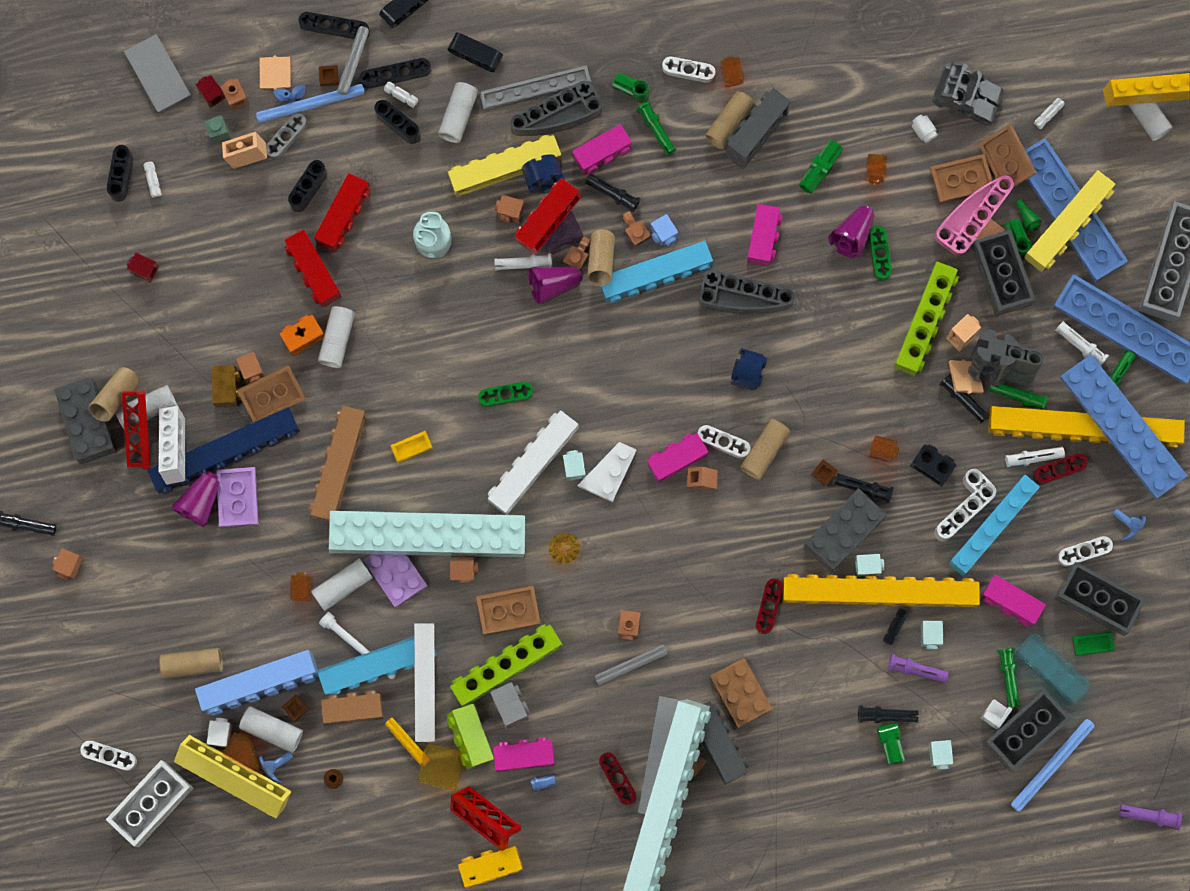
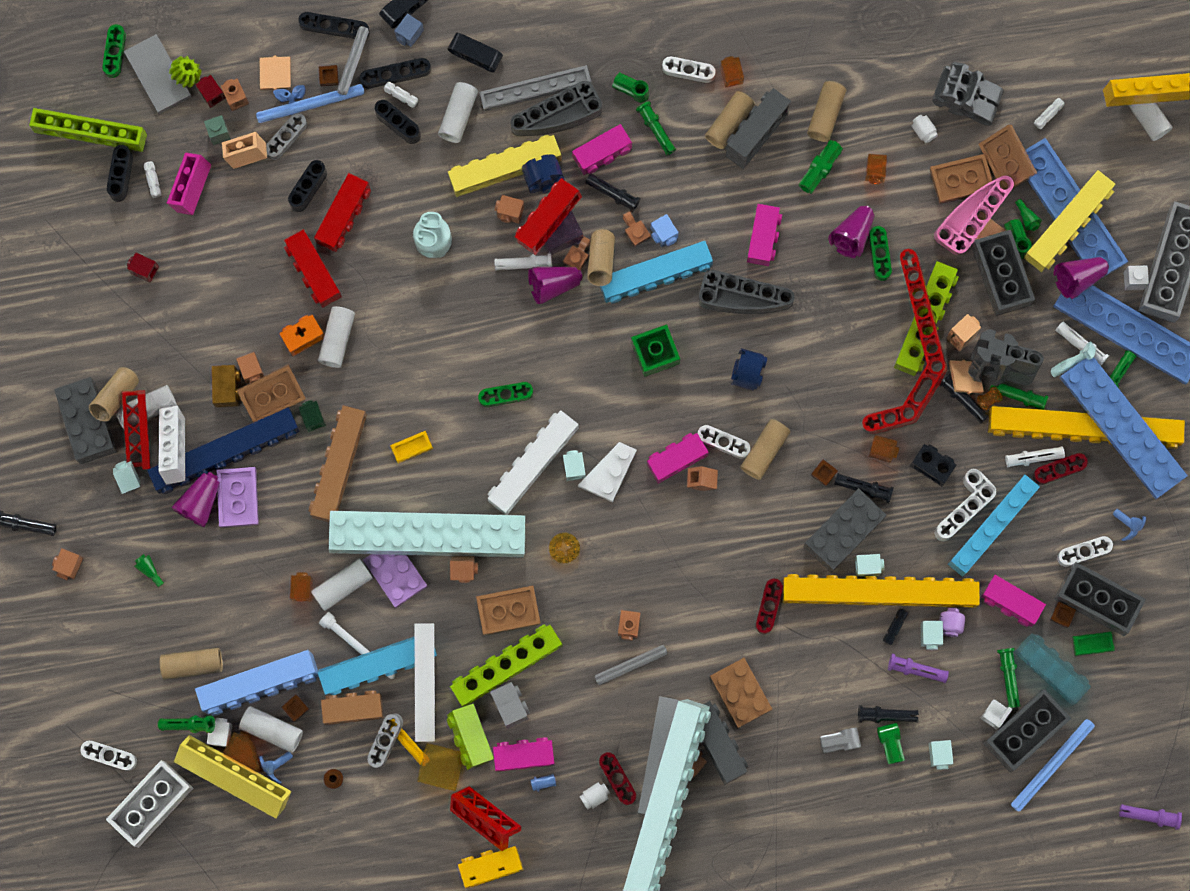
none -> lime brick [29,108,147,152]
none -> green beam [102,24,126,78]
none -> light aqua brick [113,461,140,494]
none -> green cone [134,554,164,588]
none -> green pin [158,715,216,733]
none -> dark pink brick [167,153,211,215]
none -> lime gear [169,56,202,88]
none -> clear green brick [299,400,326,432]
none -> light grey beam [367,713,403,768]
none -> sand blue brick [395,13,424,47]
none -> white brick [579,782,610,810]
none -> green brick [631,324,680,377]
none -> tan piece [807,81,846,142]
none -> light grey piece [820,728,861,754]
none -> red beam [862,249,947,434]
none -> lavender head [939,608,965,637]
none -> clear orange bush [977,386,1003,411]
none -> reddish brown plate [1050,602,1076,628]
none -> light aqua piece [1051,341,1096,377]
none -> magenta cone [1053,257,1109,299]
none -> white brick [1124,265,1149,290]

